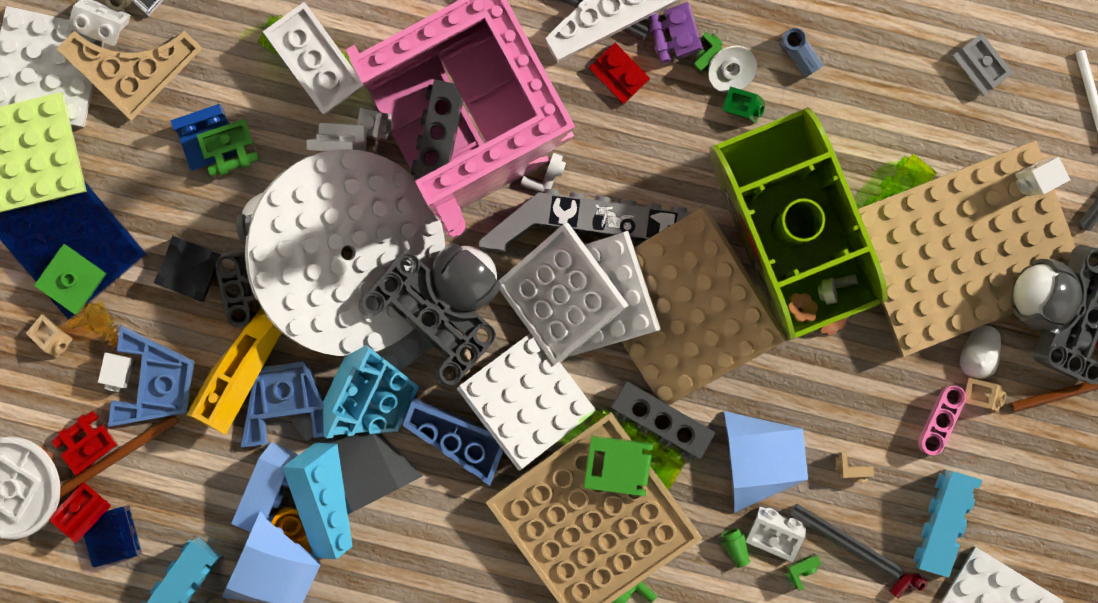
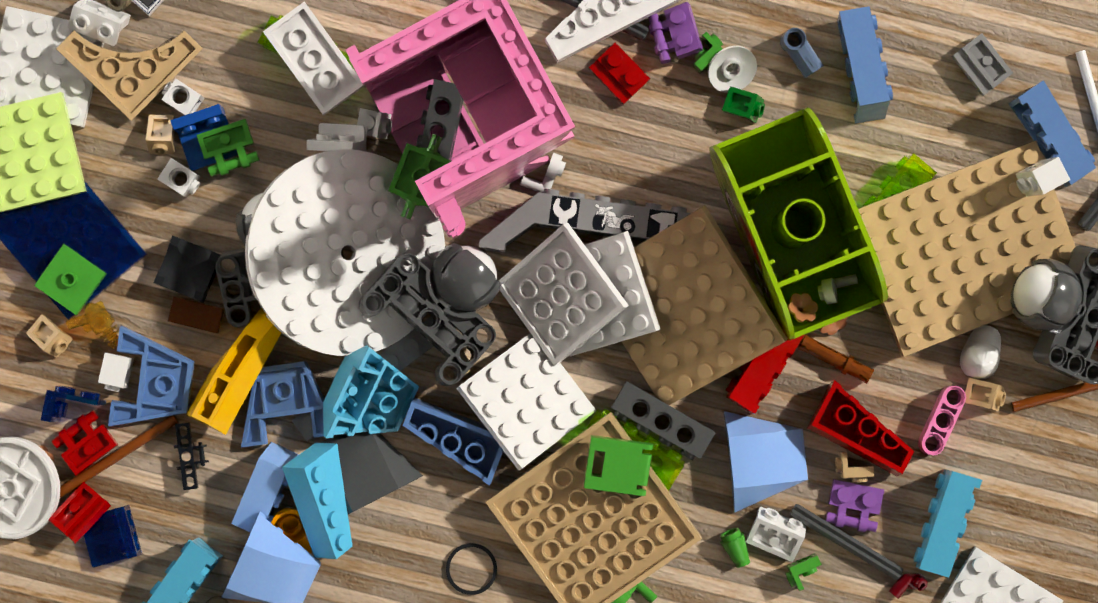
none -> clear blue bracket [40,386,106,422]
none -> tan bracket [146,115,175,156]
none -> white brick [158,158,200,198]
none -> white brick [161,78,205,115]
none -> reddish brown tile [168,297,224,334]
none -> black piece [173,422,209,490]
none -> bright green plate [388,134,451,220]
none -> black piece [446,543,497,595]
none -> red wedge [725,335,804,414]
none -> dark orange pin [798,335,874,384]
none -> red wedge [807,380,914,476]
none -> medium lavender plate [825,479,884,532]
none -> medium blue wedge [837,6,893,124]
none -> medium blue wedge [1008,80,1096,187]

